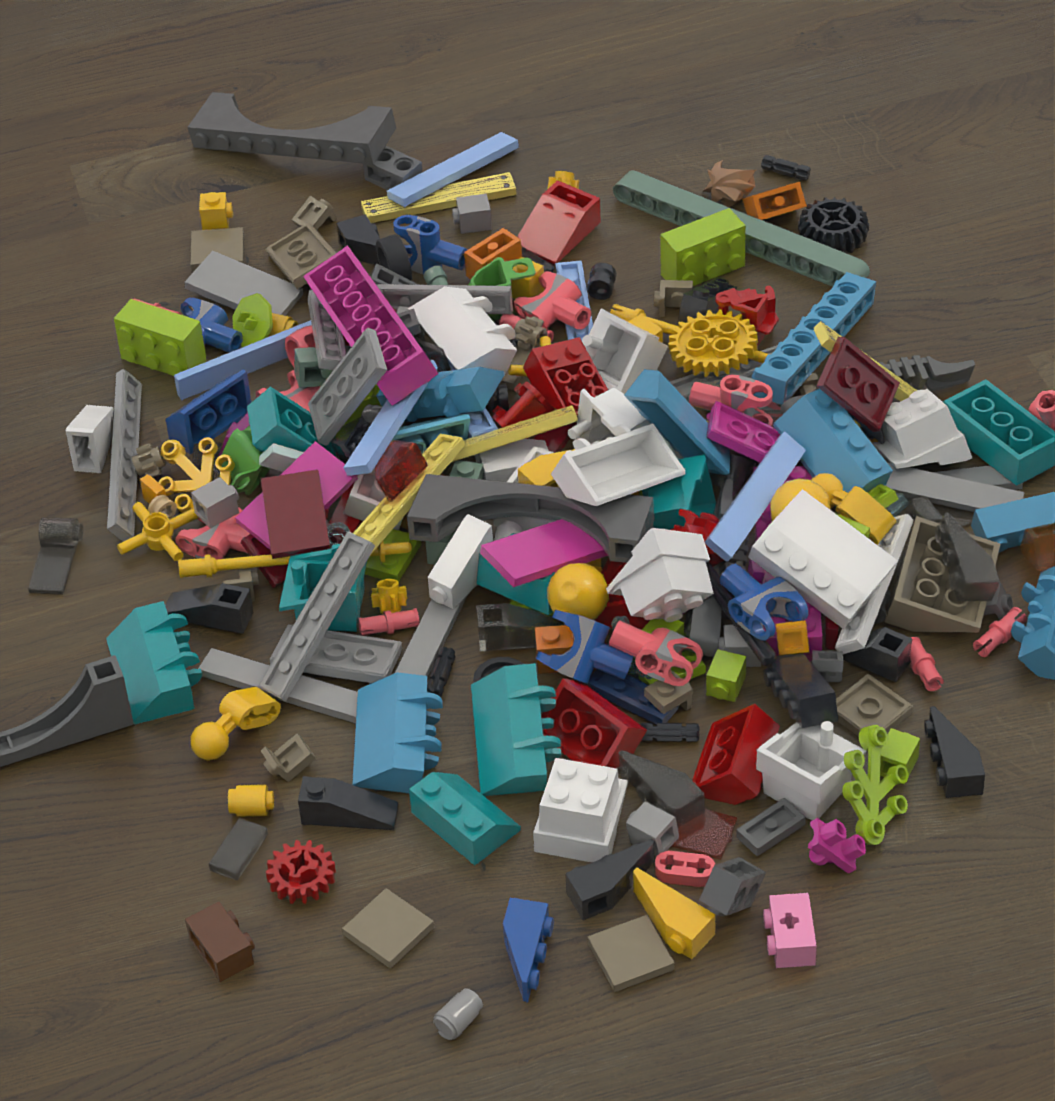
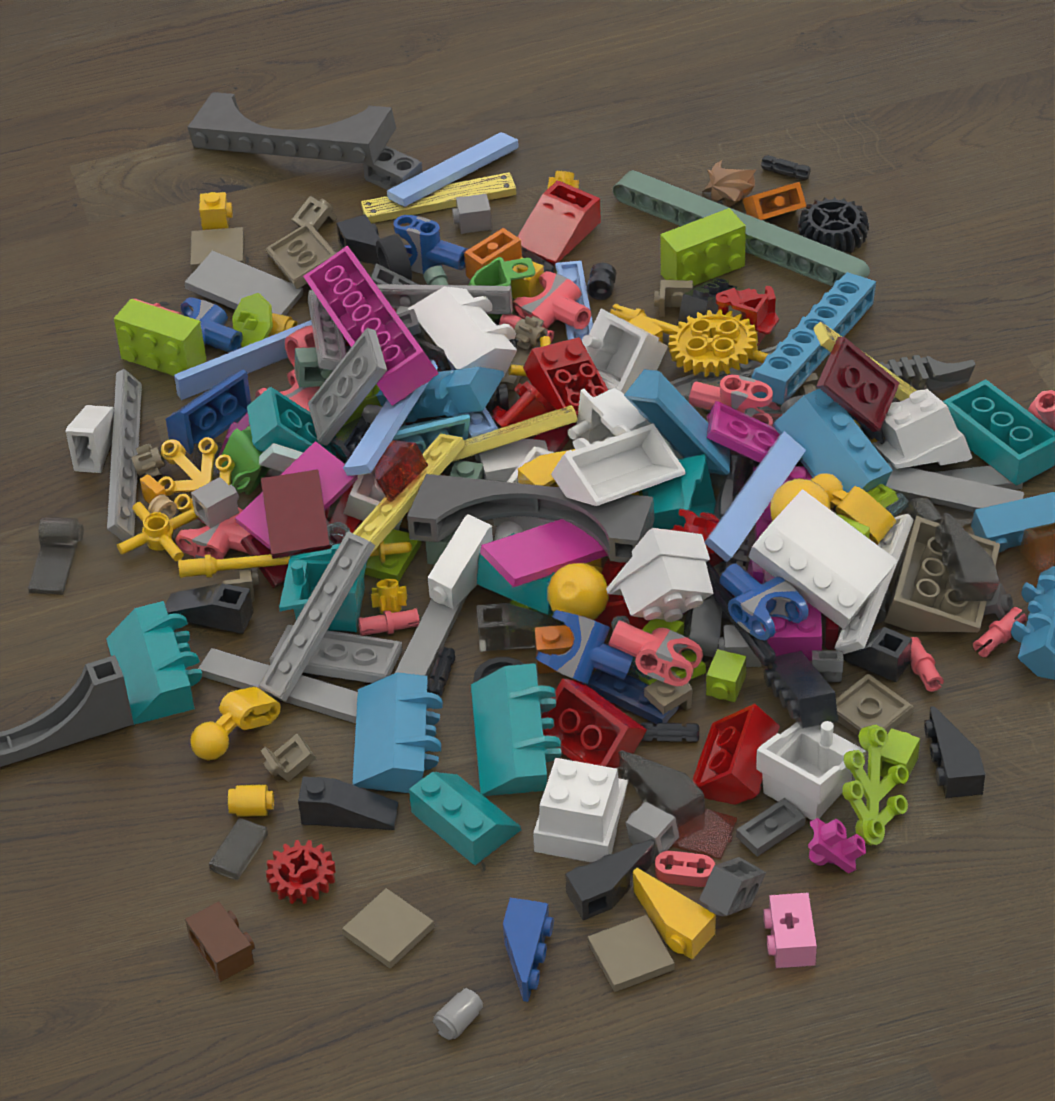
light orange tile [775,620,809,656] -> none

